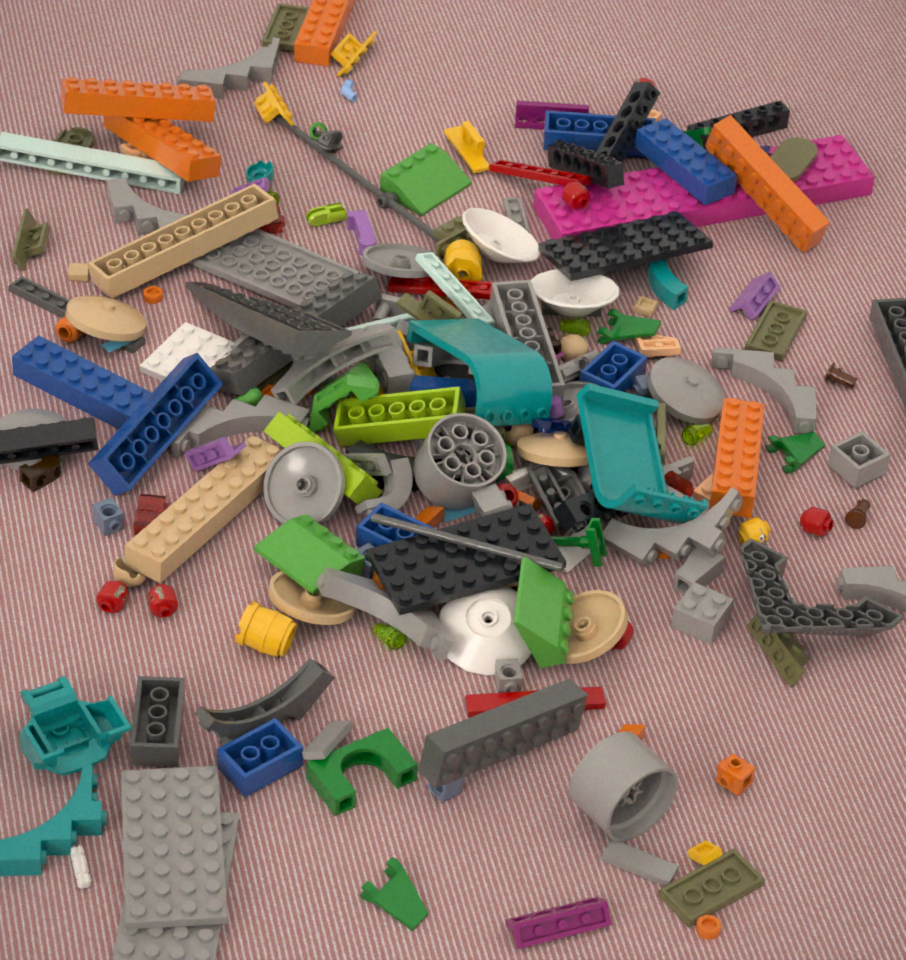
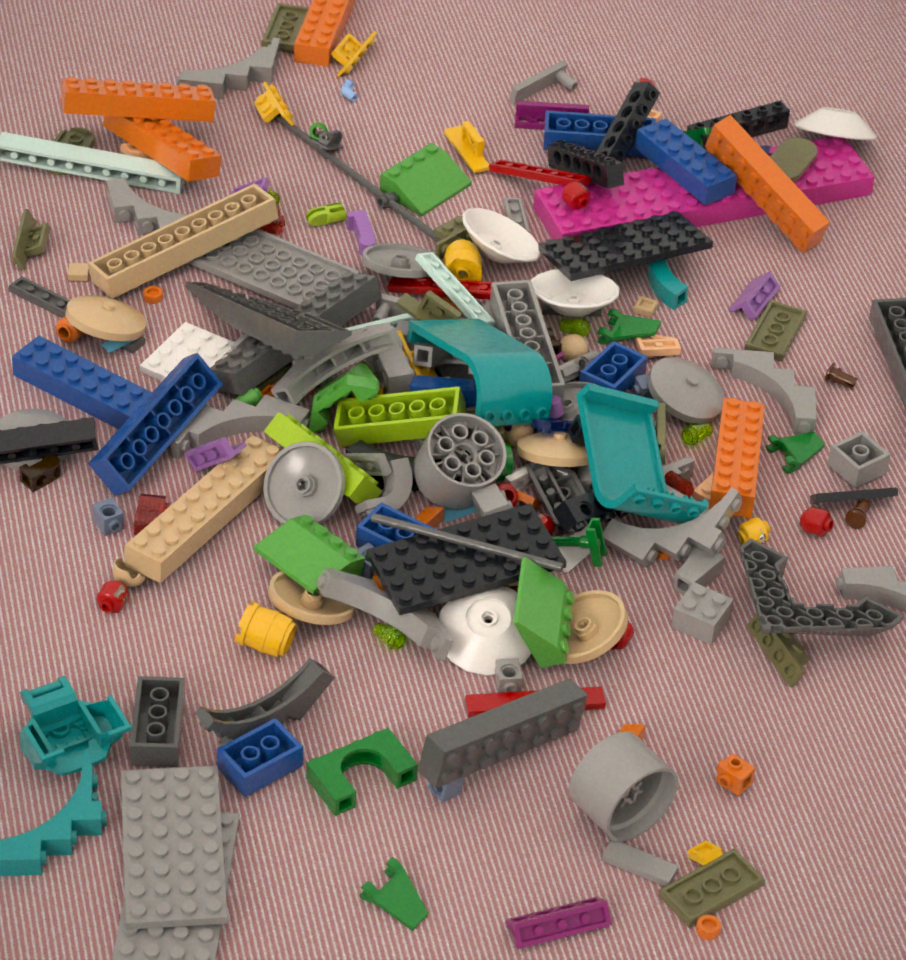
white axle [70,846,91,889] -> none
red head [147,584,179,618] -> none
teal hair [245,160,274,183] -> none
light grey tile [302,720,353,760] -> none
none -> light grey piece [509,61,578,104]
none -> white dish [794,107,877,140]
none -> black tile [810,487,898,504]

